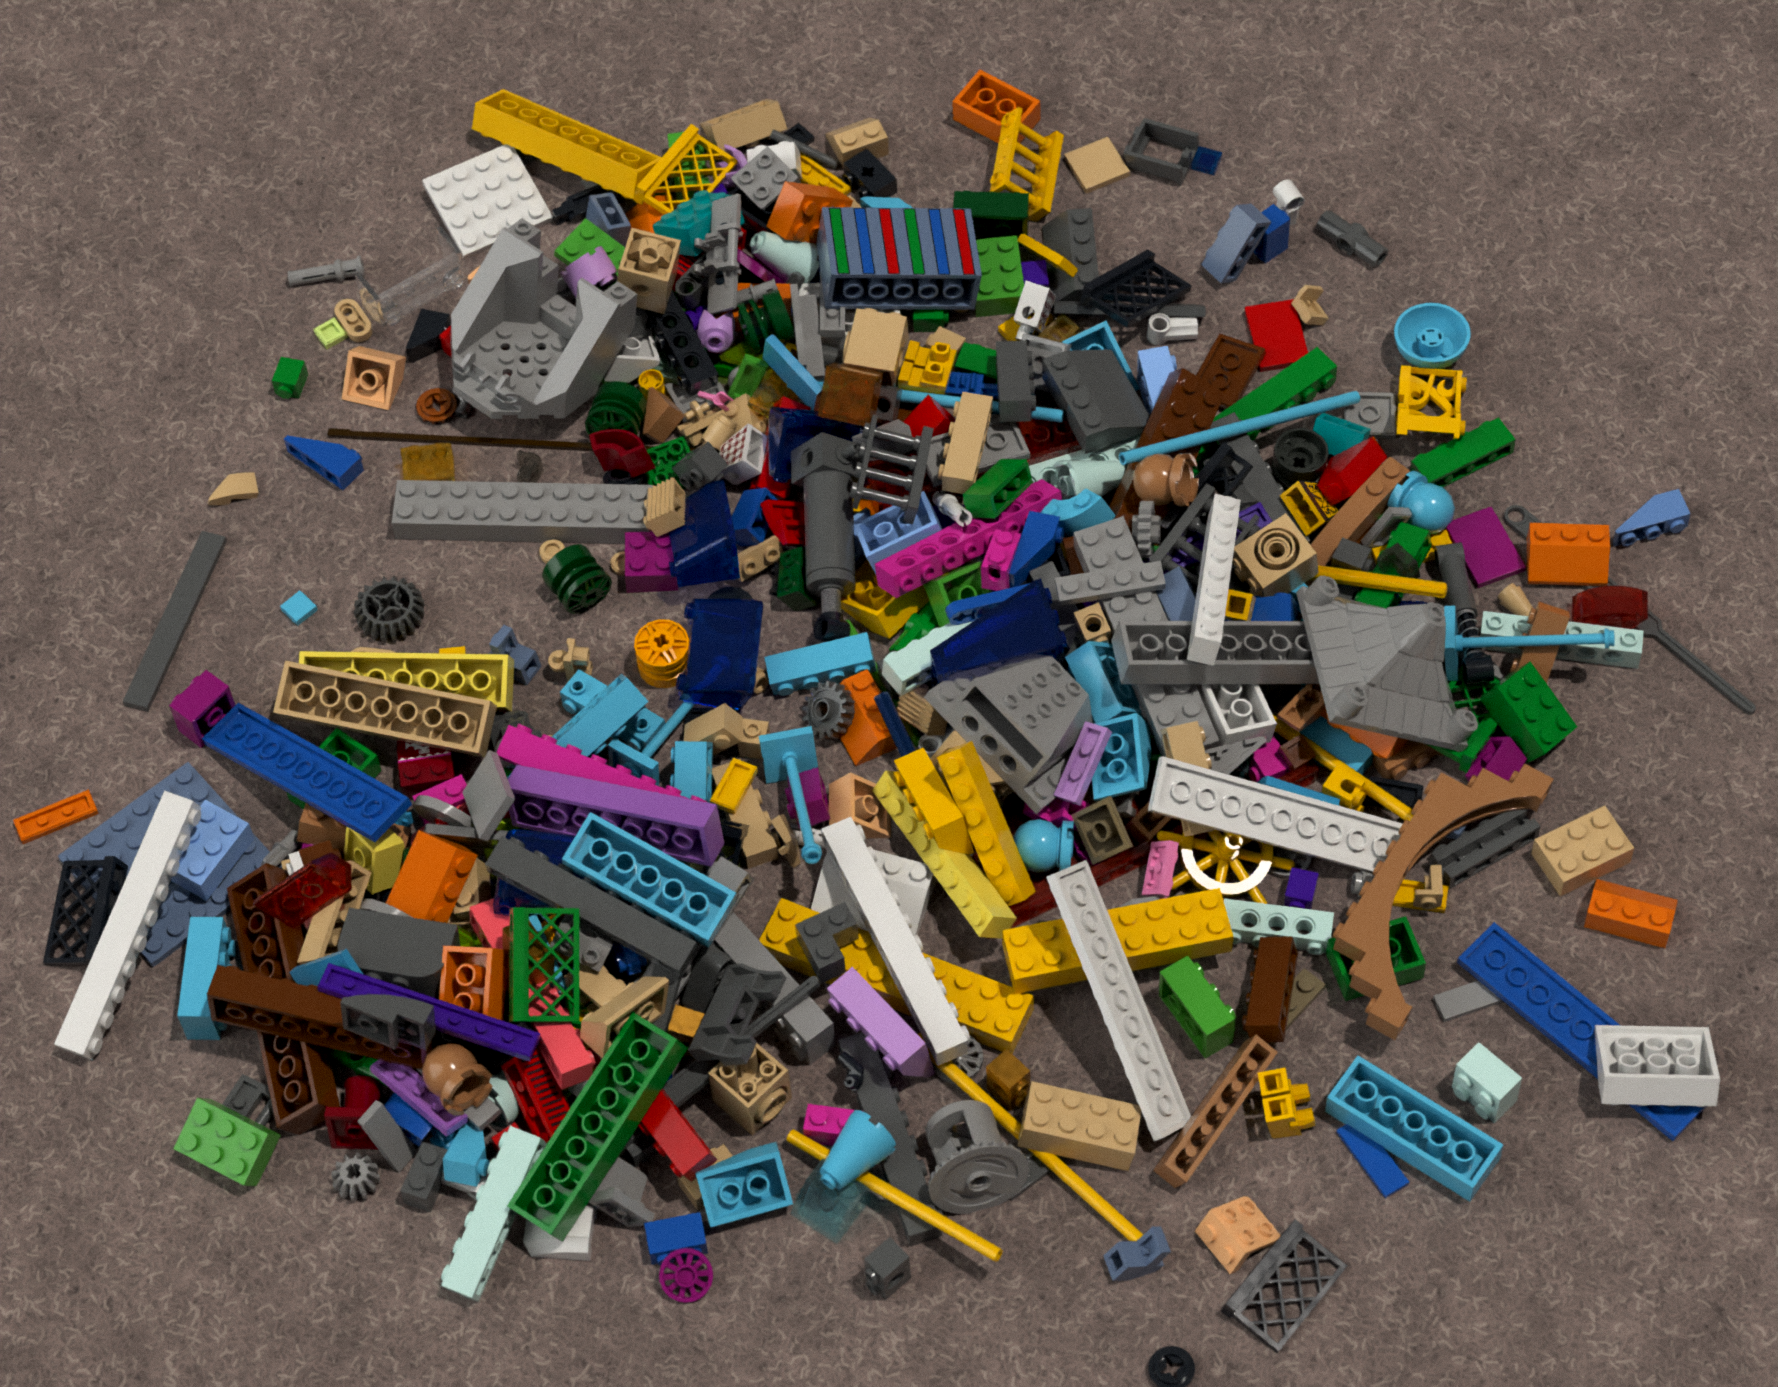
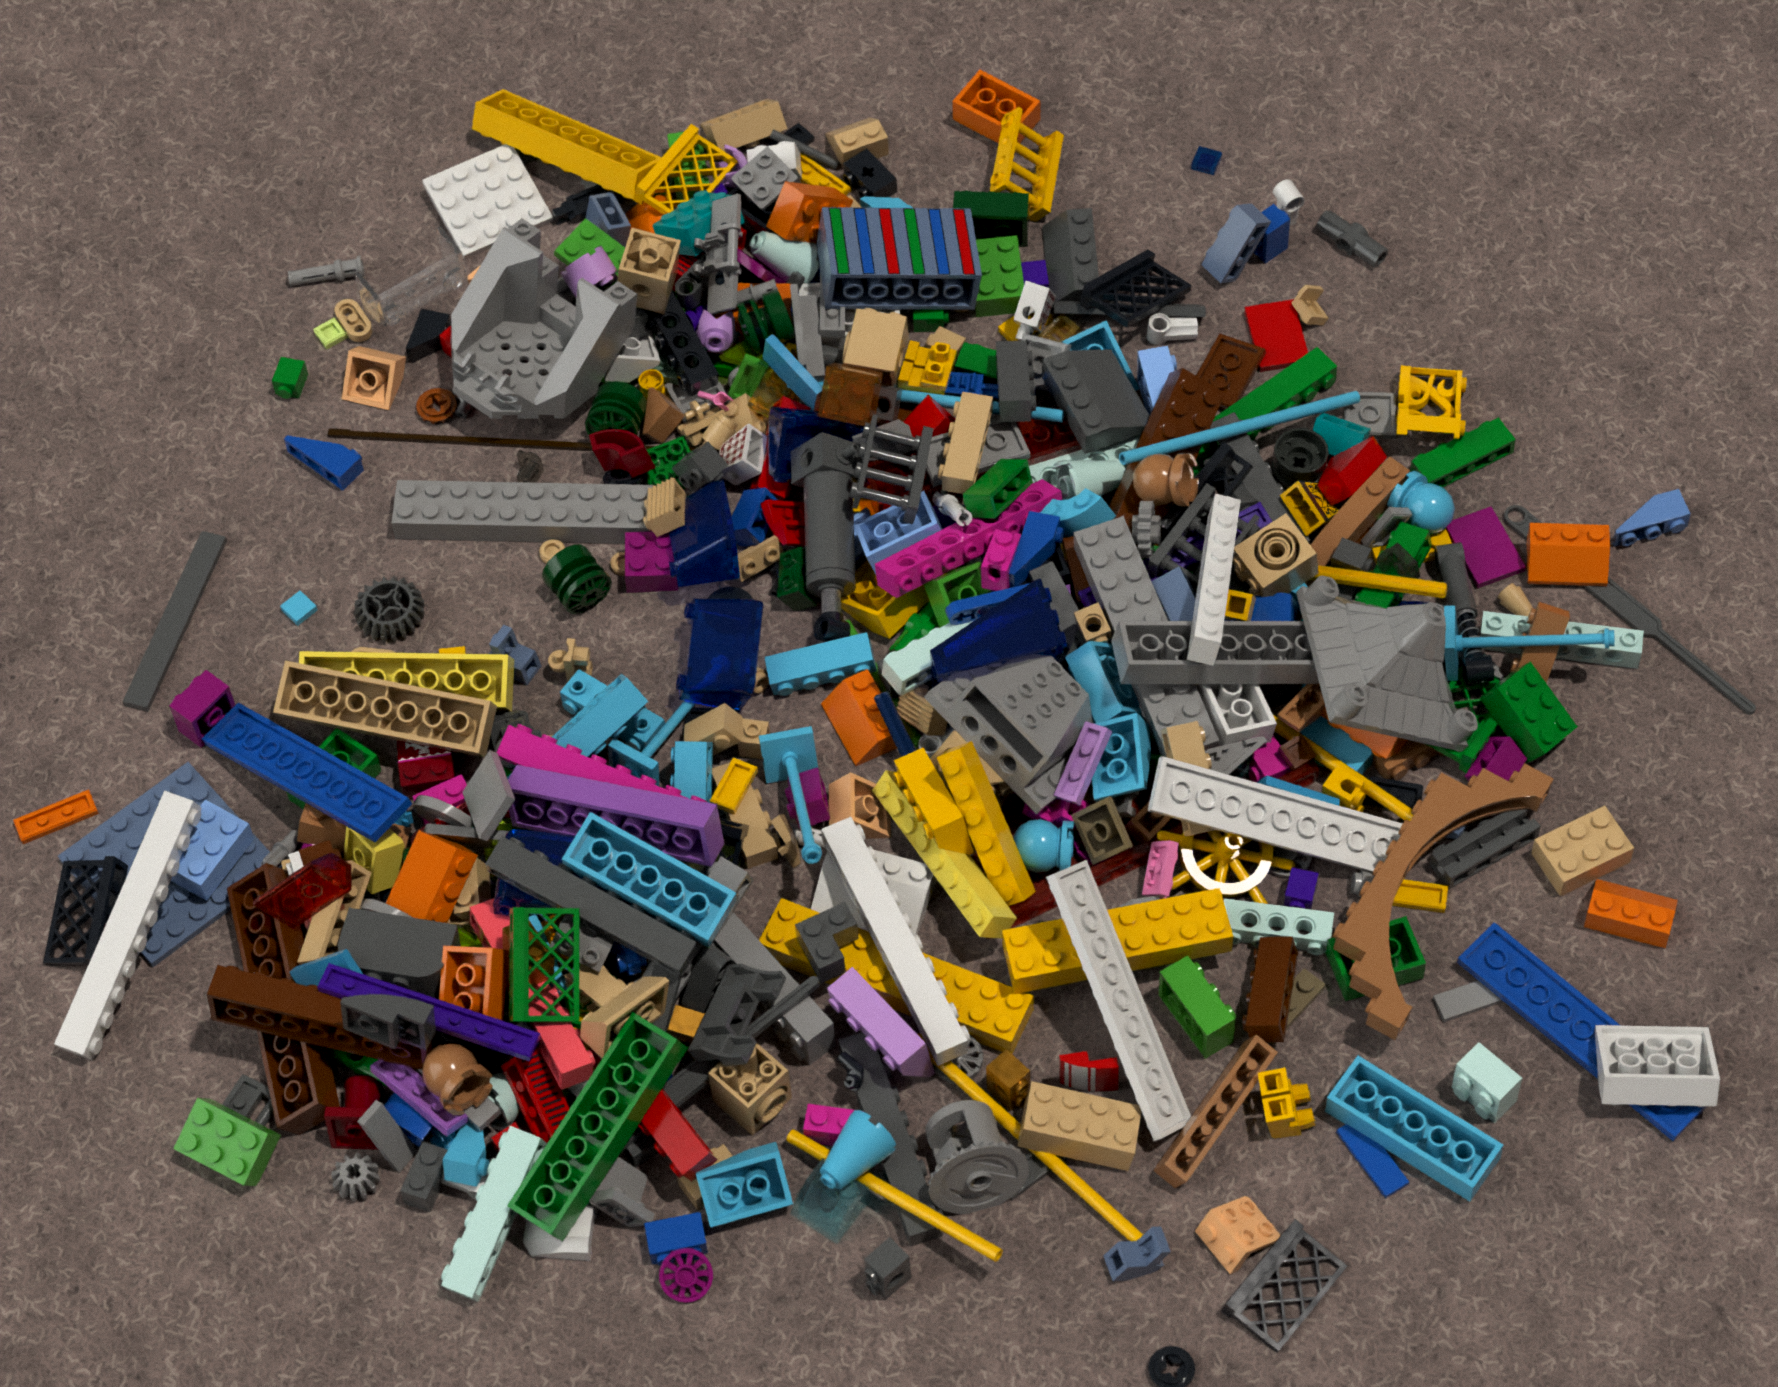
medium azure brick [177,917,236,1040] -> none
tan slope [208,472,259,505] -> none
clear yellow bracket [400,443,456,481] -> none
light orange wheel [634,619,693,688] -> none
dark grey gear [802,681,855,740] -> none
yellow tile [1018,234,1078,277] -> none
light grey plate [1055,561,1166,606] -> none
tan tile [1064,137,1130,194] -> none
dark grey window [1123,118,1199,186] -> none
medium azure piece [1394,303,1471,369] -> none
tan bracket [1413,865,1443,909] -> none
clear red brick [1572,586,1648,629] -> none
none -> red slope [1059,1051,1119,1092]

